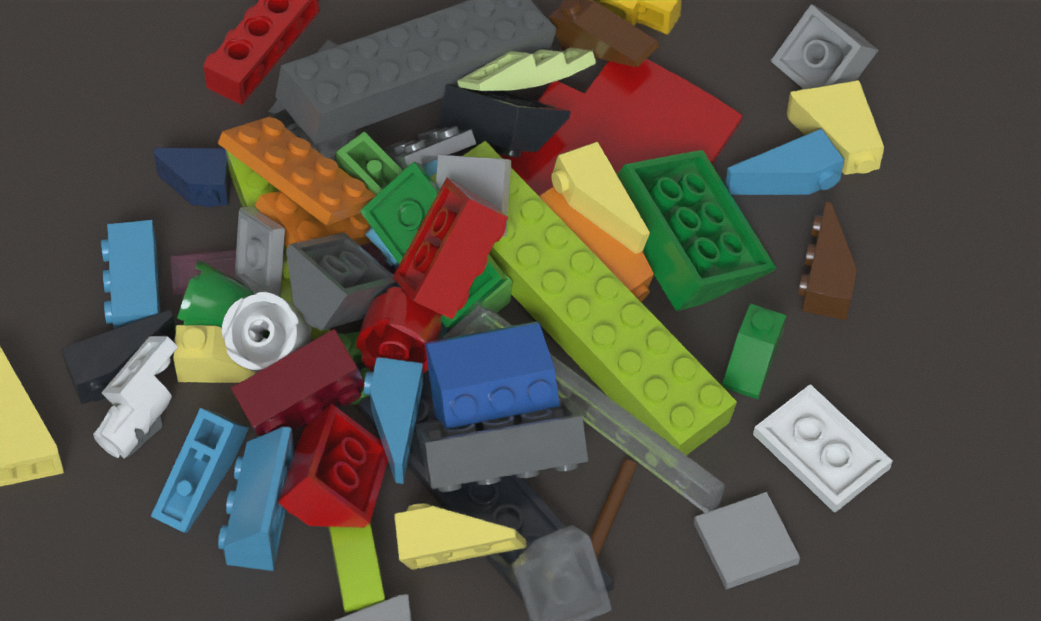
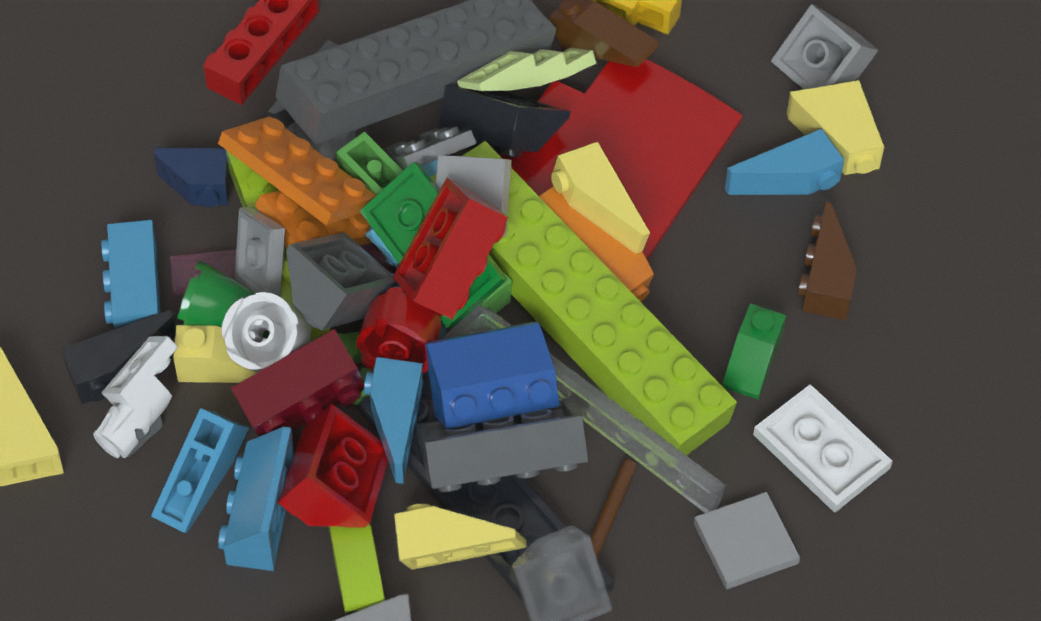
green slope [617,150,776,311] -> none

